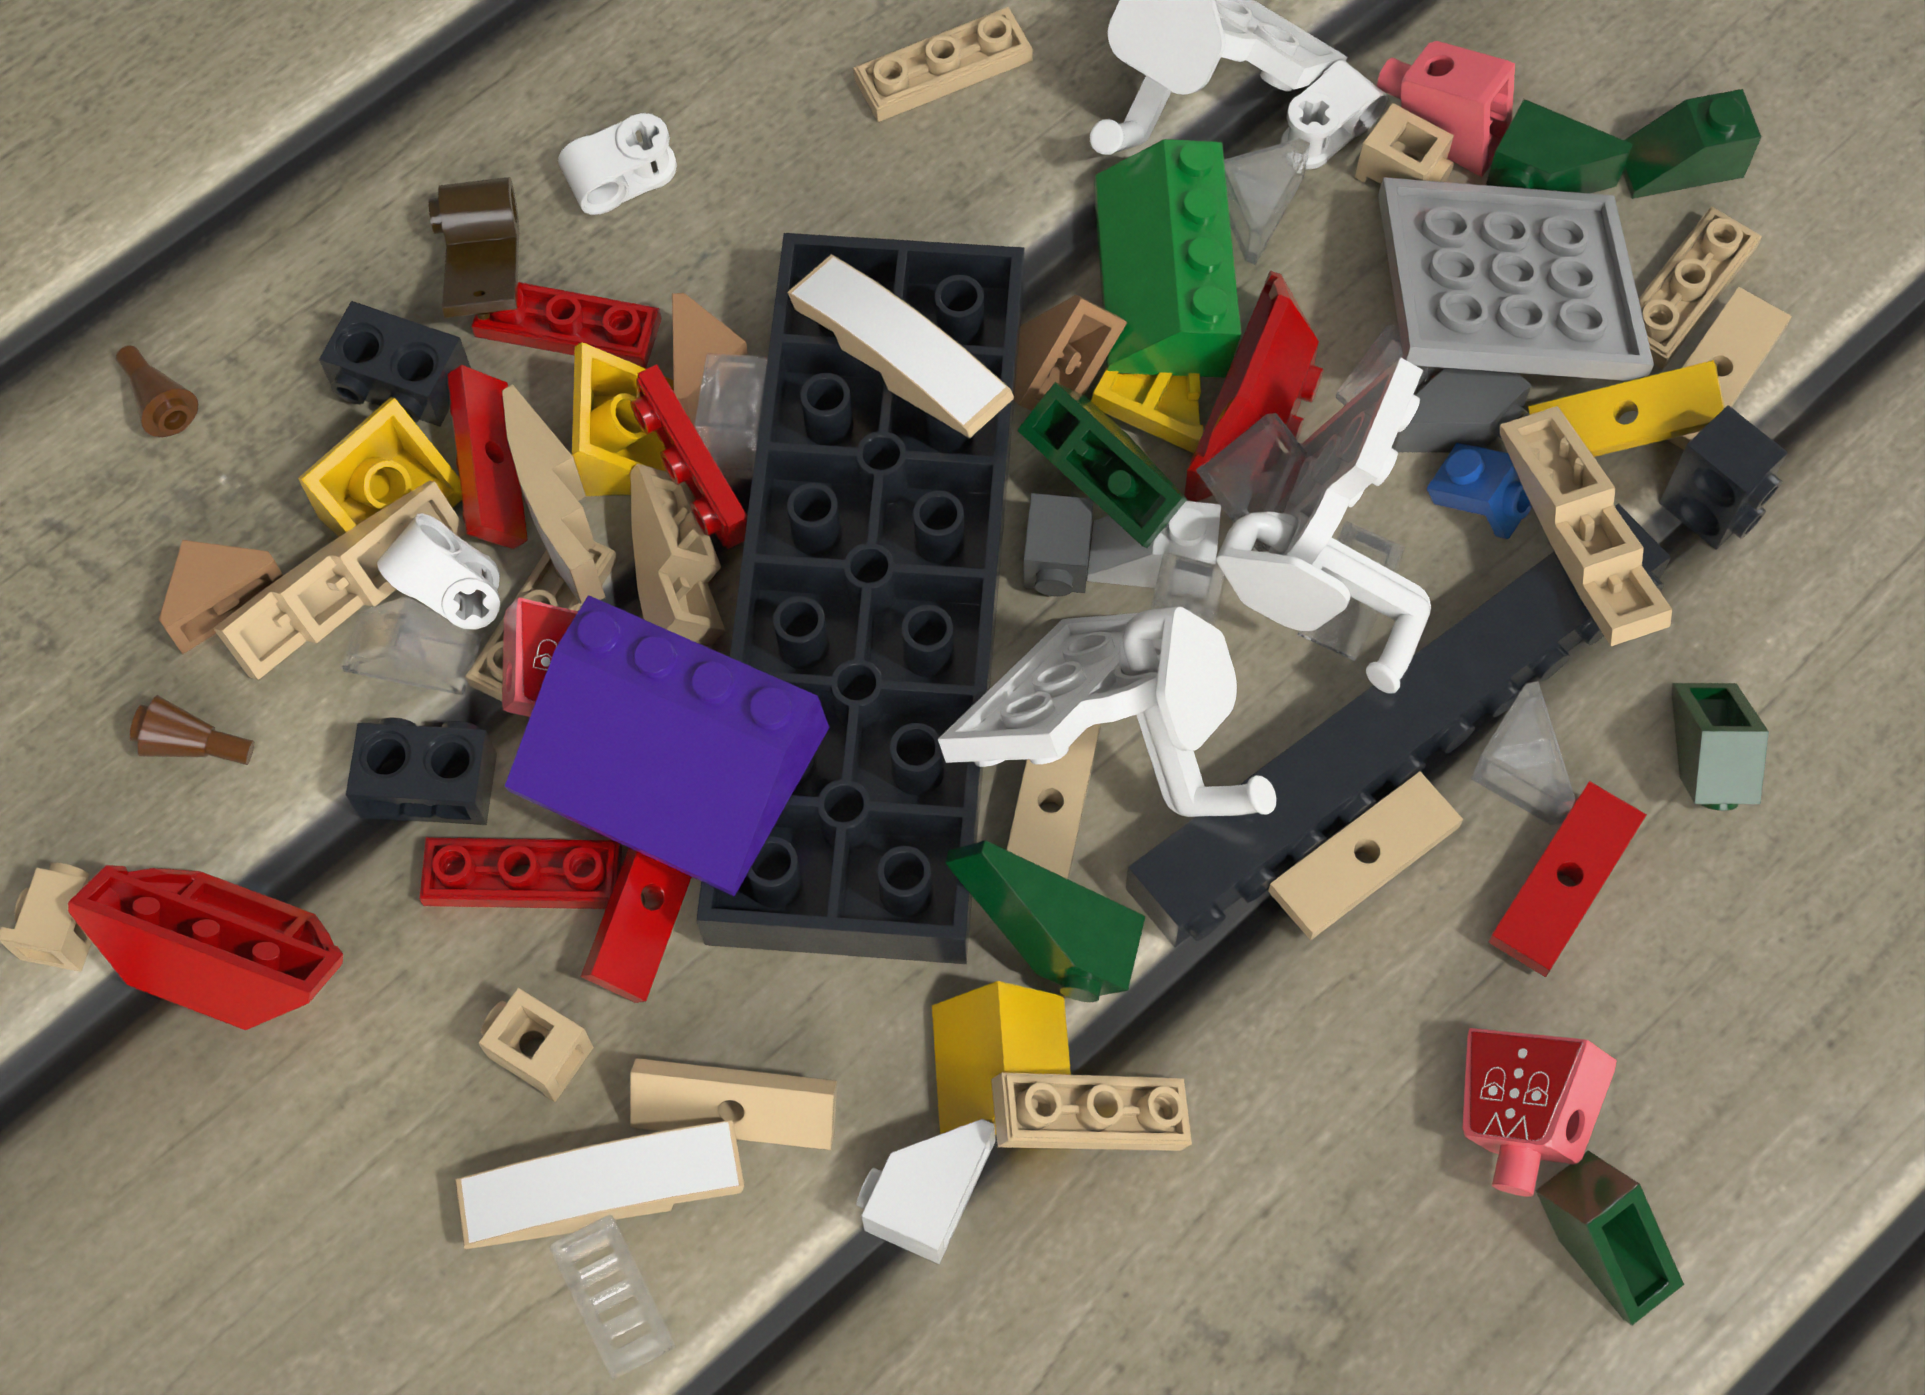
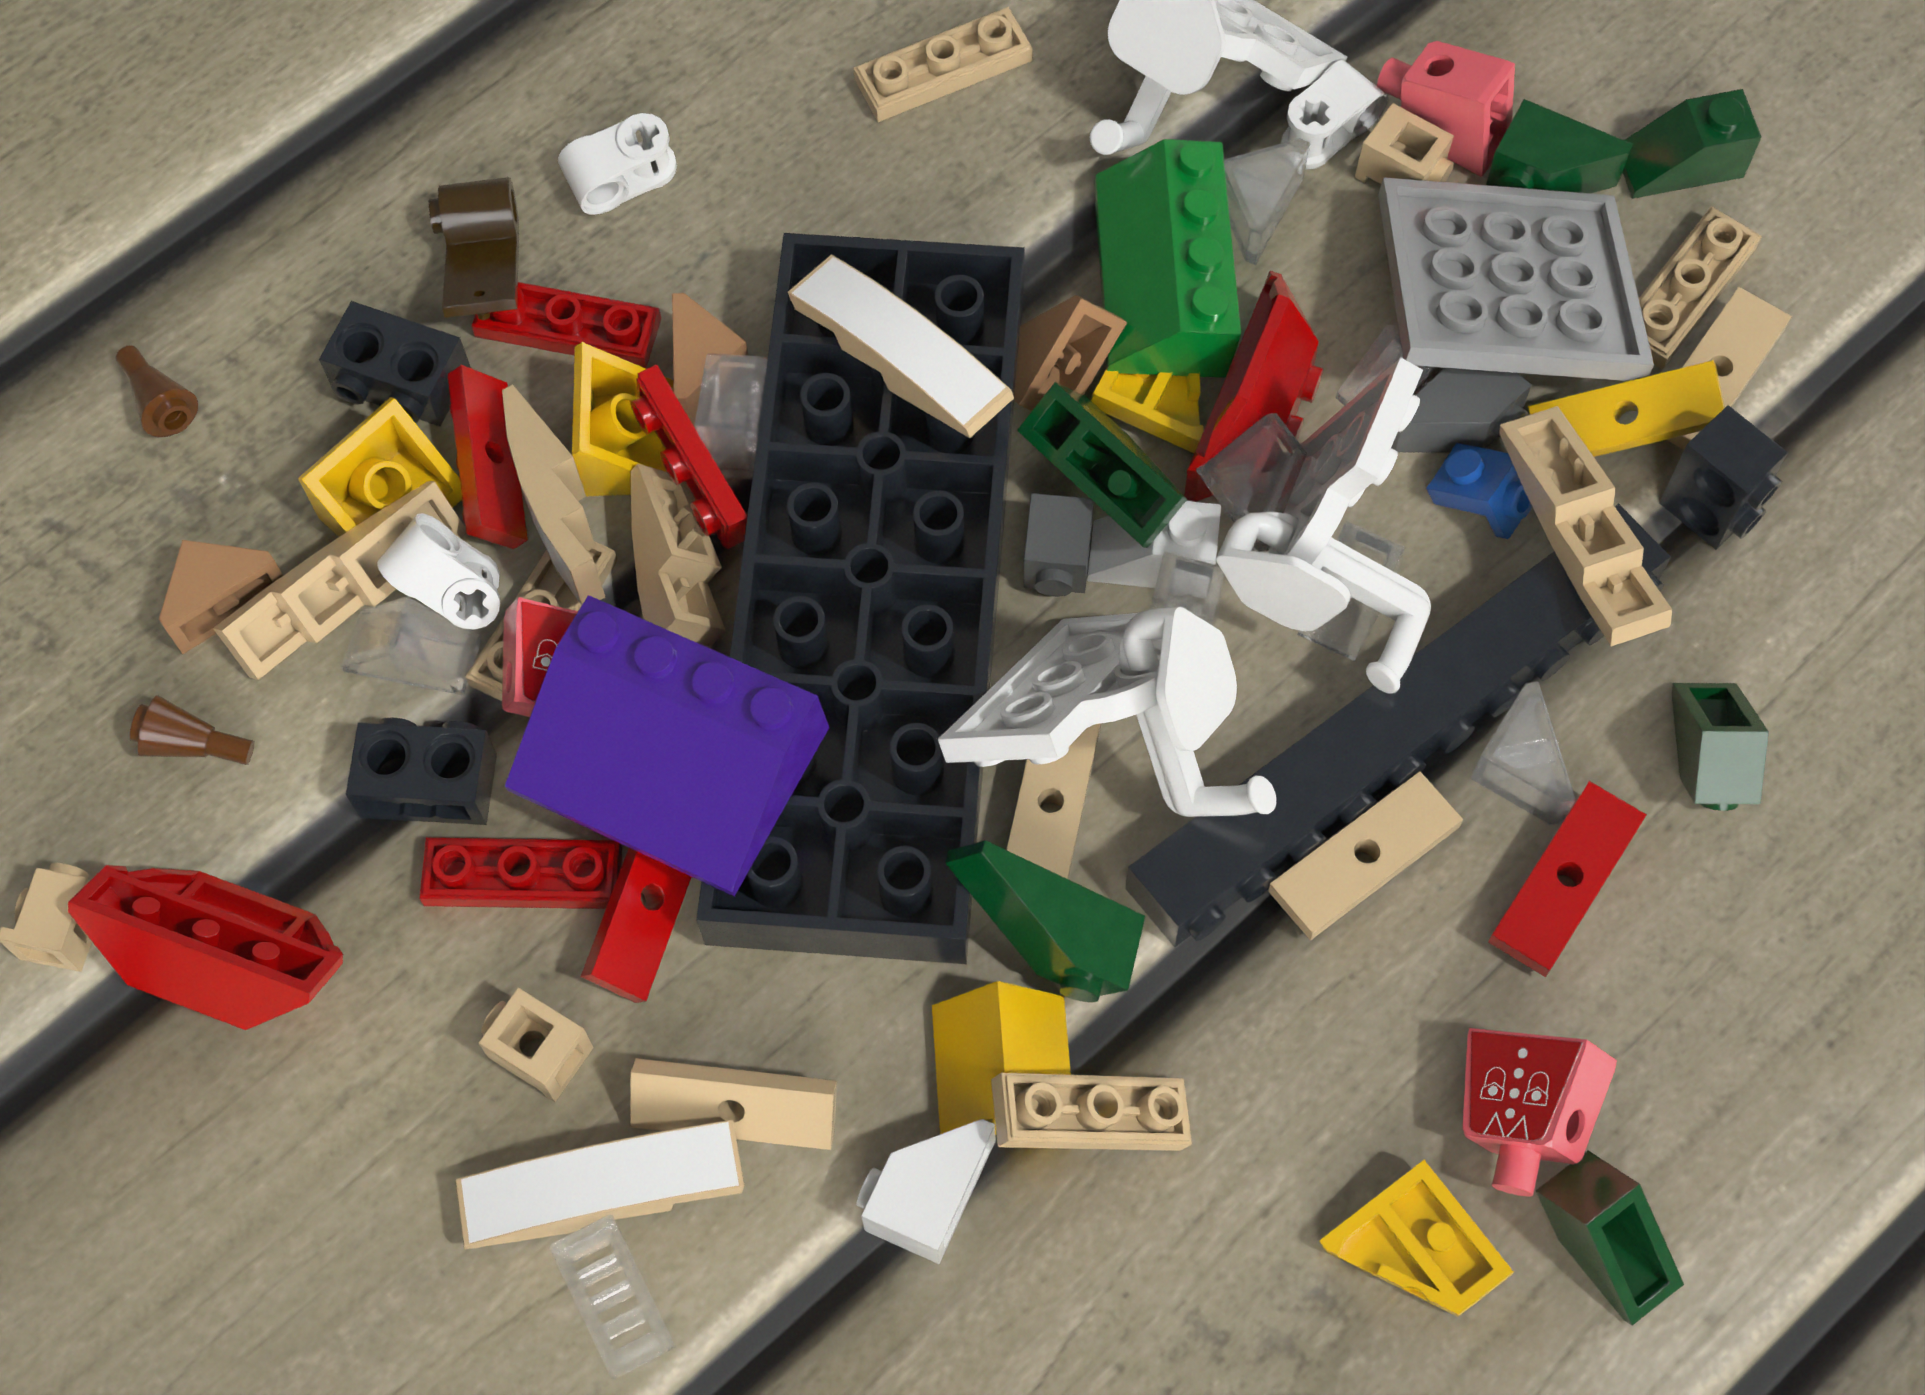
none -> yellow wing [1319,1160,1514,1317]

